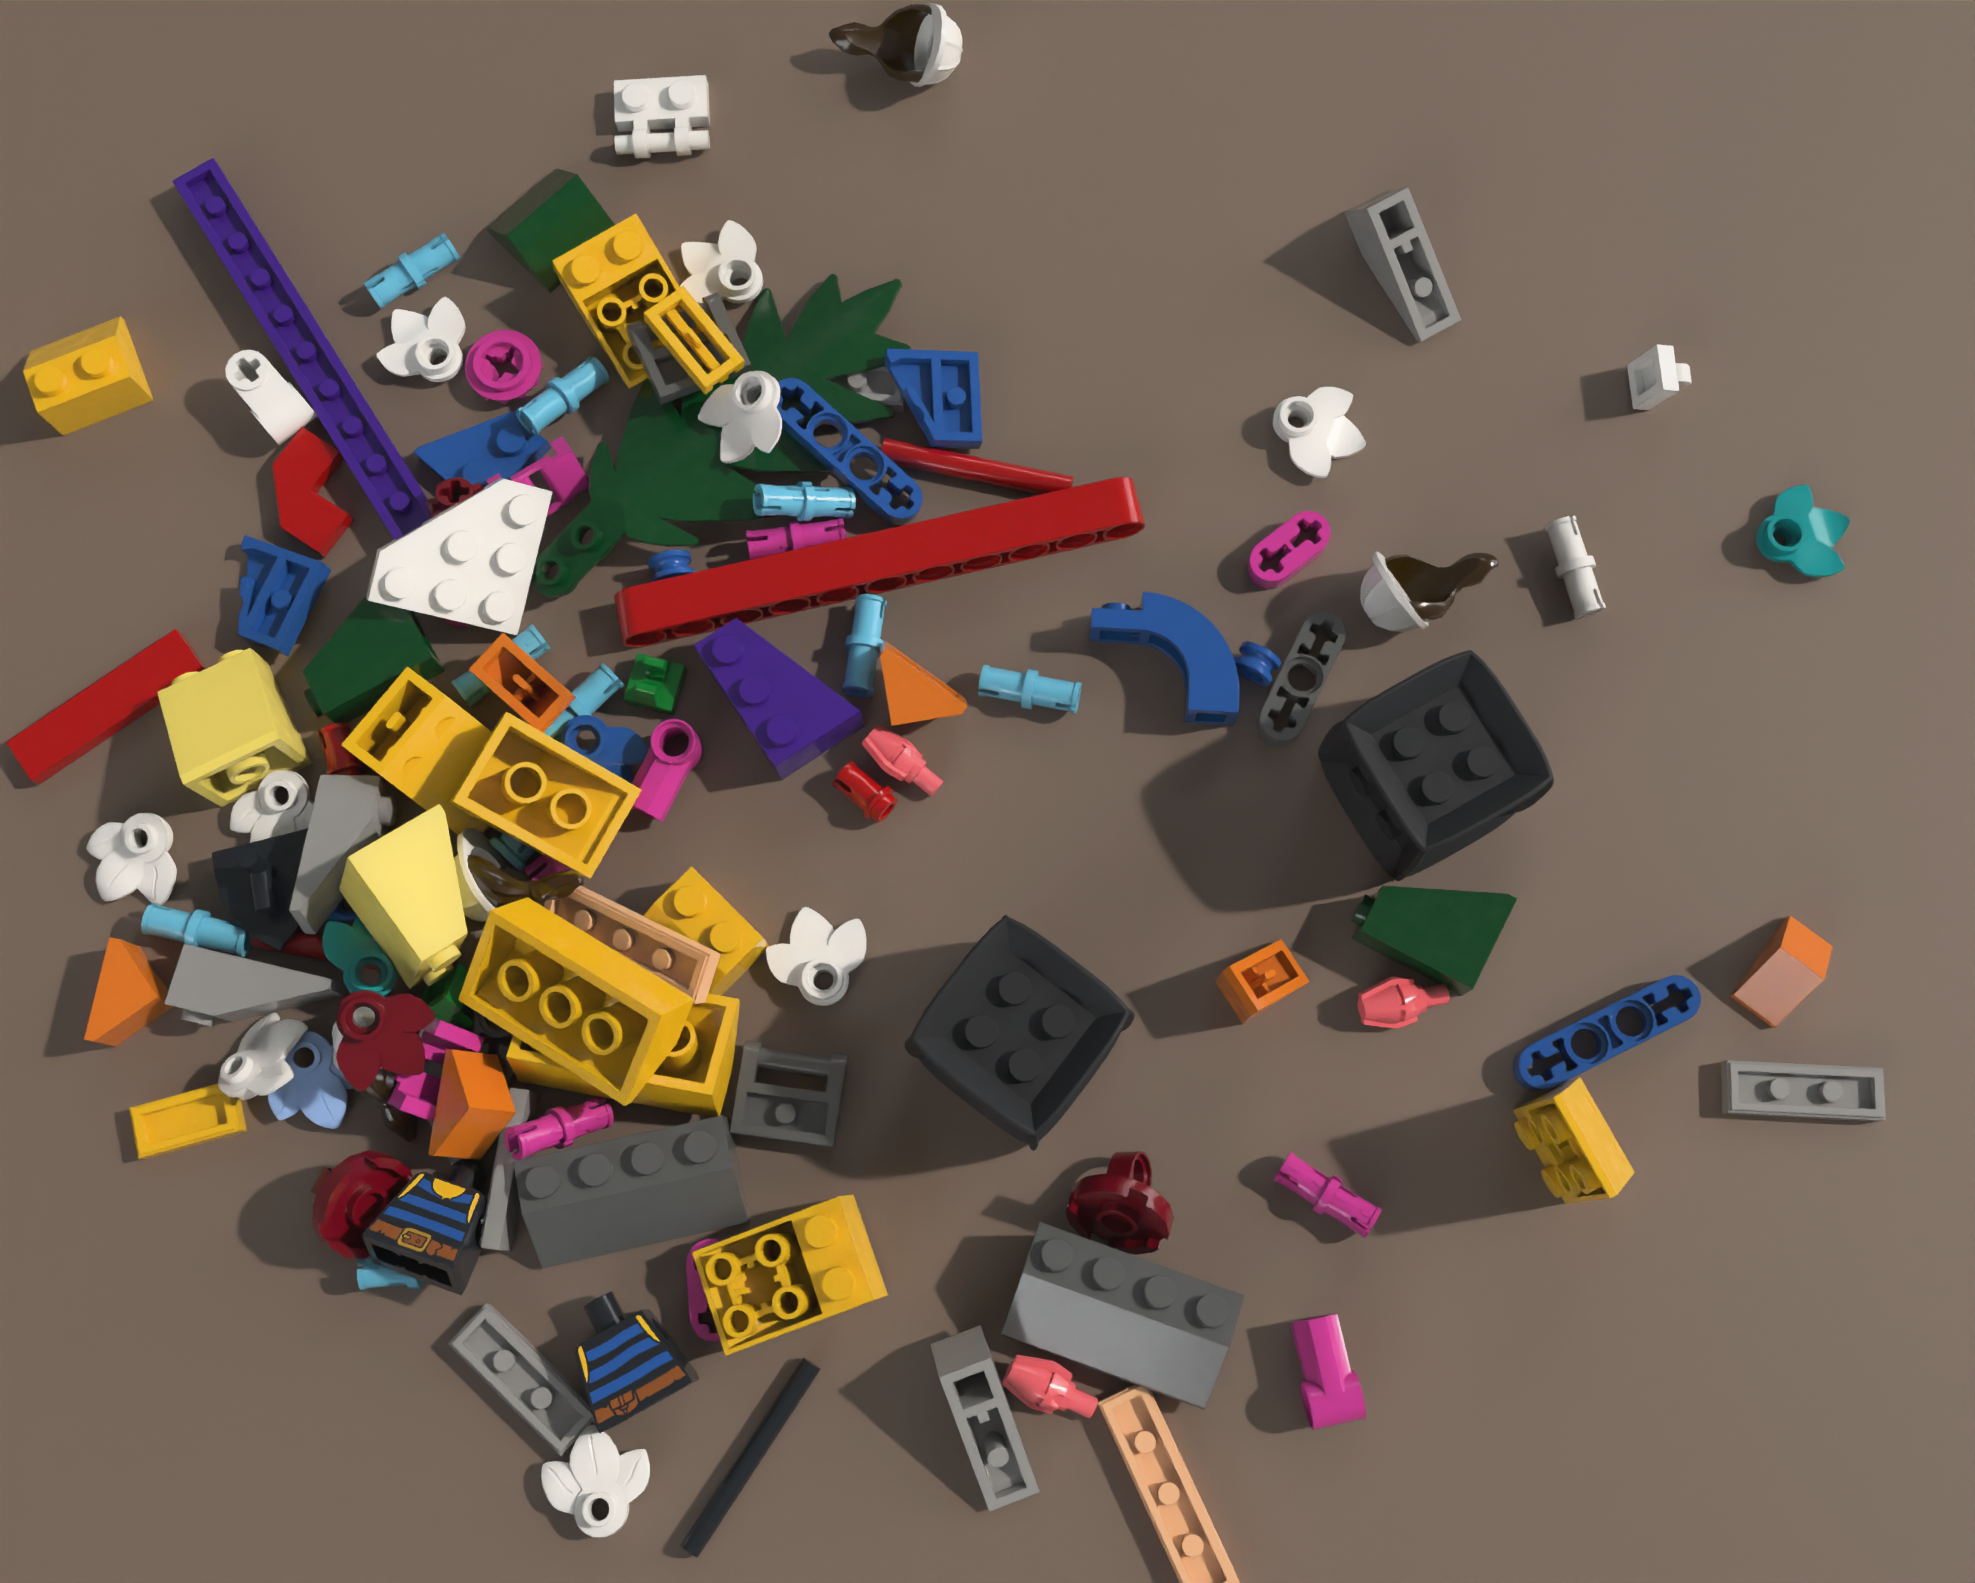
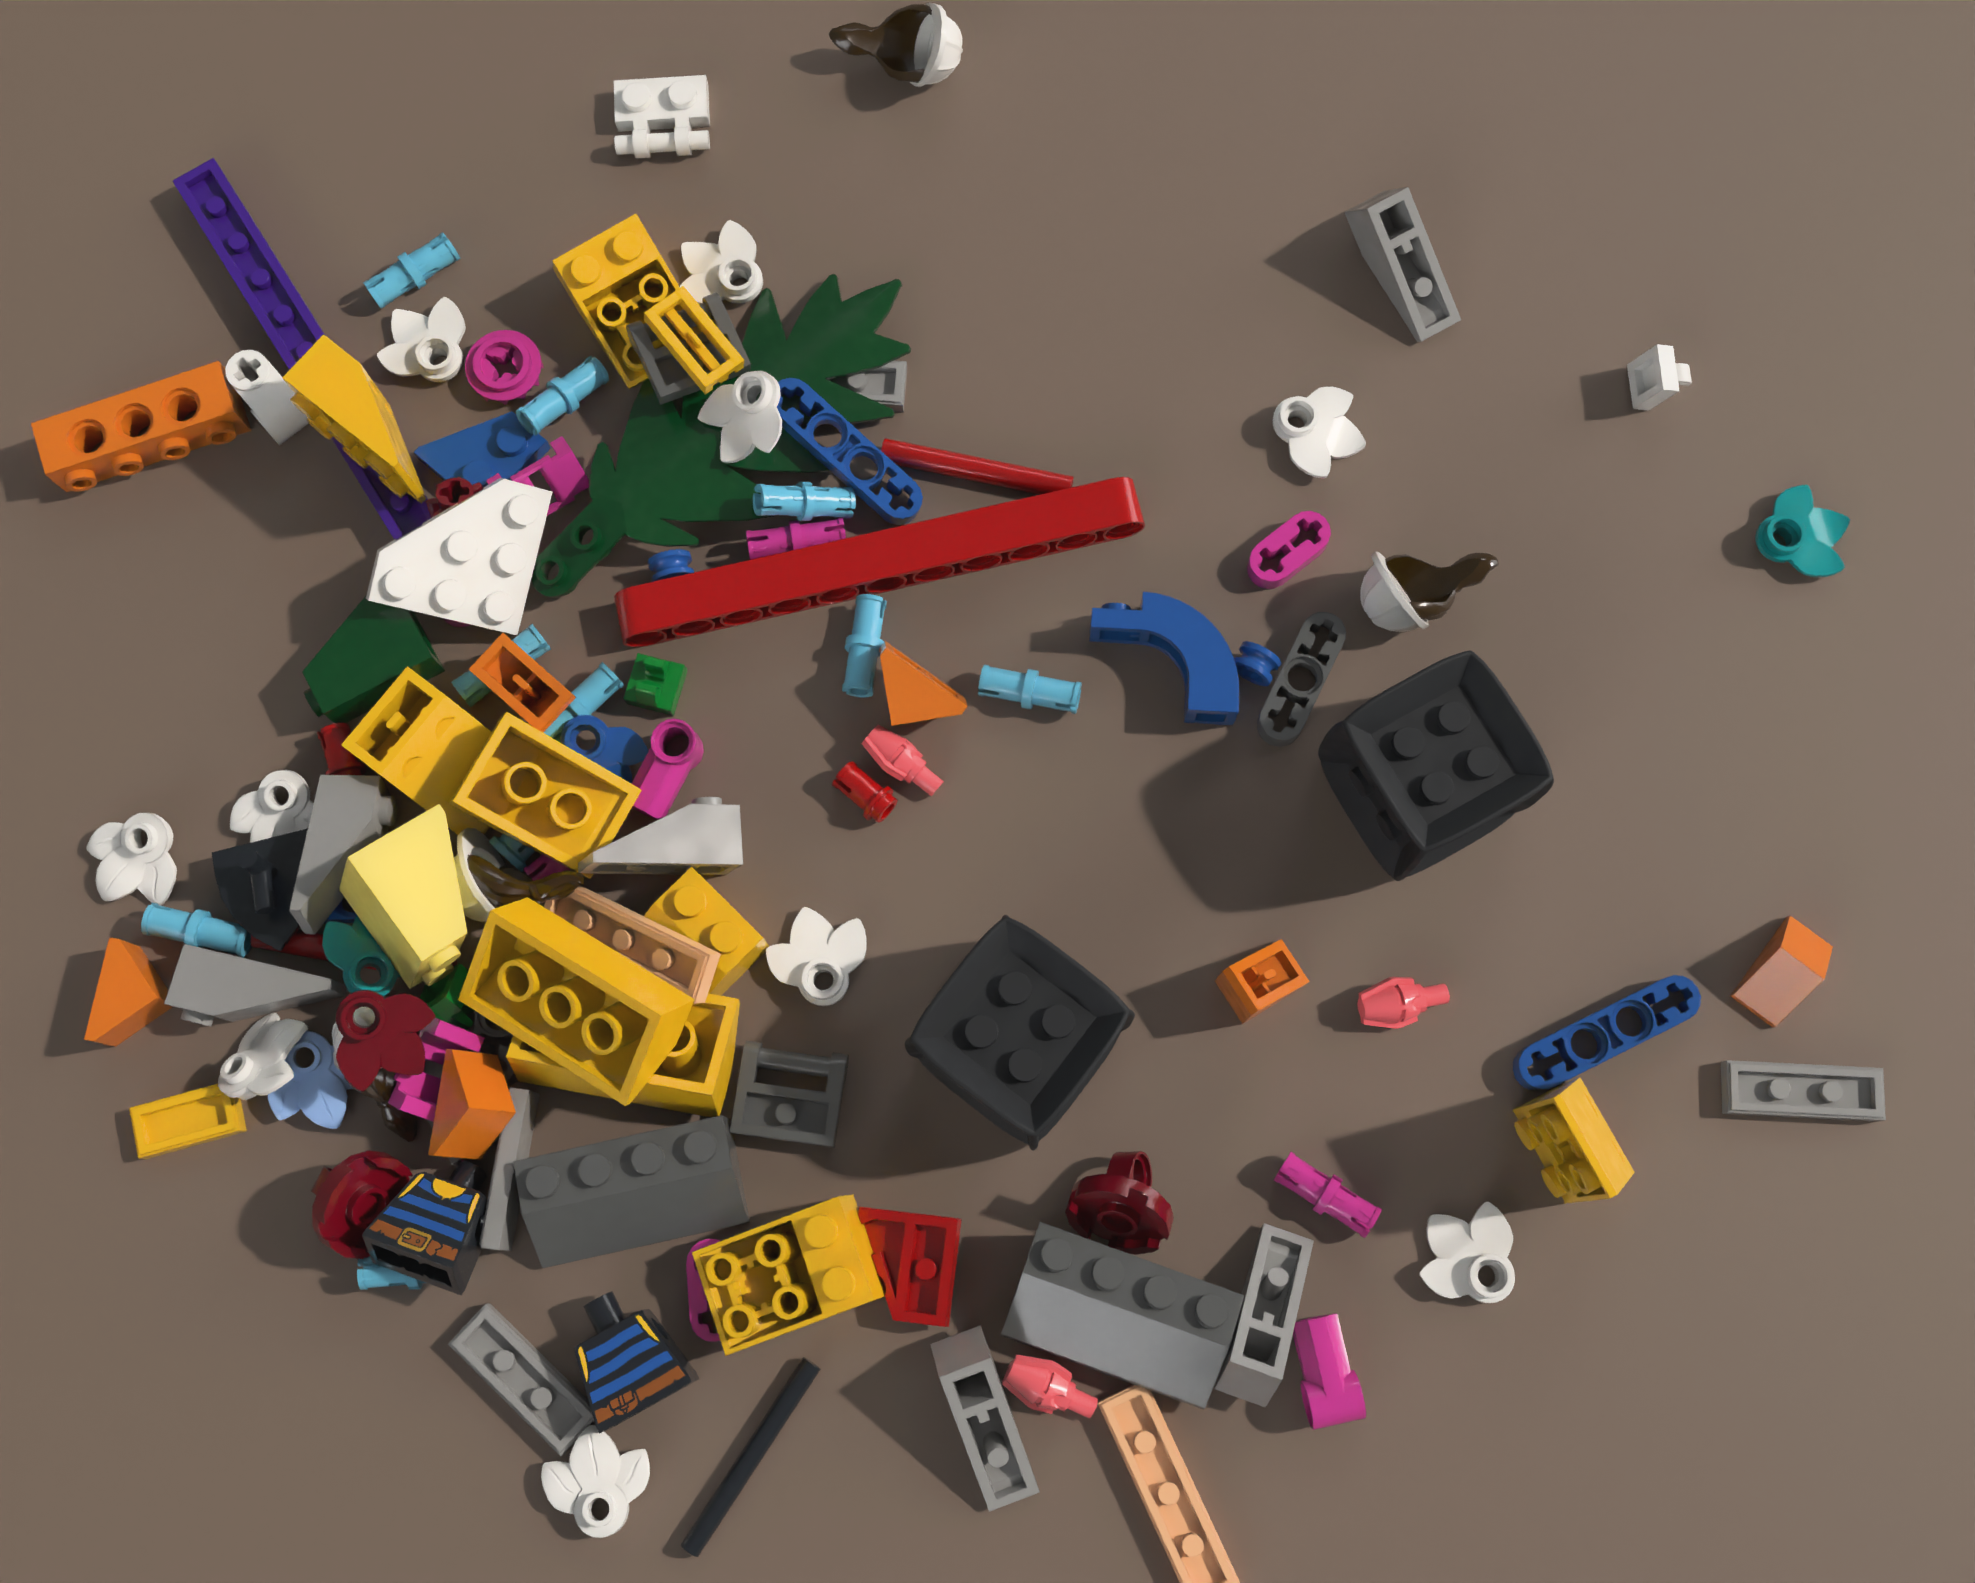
red tile [6,629,206,785] -> none
yellow slope [23,316,154,436] -> none
light yellow slope [157,648,313,807] -> none
blue wing [238,535,331,656] -> none
red tile [272,427,354,558] -> none
dark green slope [486,169,615,293] -> none
dark pink pin [504,1096,614,1161] -> none
dark purple wedge [694,618,865,780] -> none
blue wing [884,349,983,449] -> none
dark green slope [1351,886,1517,996] -> none
white pin [1545,516,1606,619] -> none
none -> orange brick [31,361,251,493]
none -> yellow slope [282,334,426,504]
none -> slope [578,797,743,875]
none -> red wing [858,1207,962,1327]
none -> light grey slope [1214,1223,1314,1408]
none -> white plate [1419,1202,1515,1303]

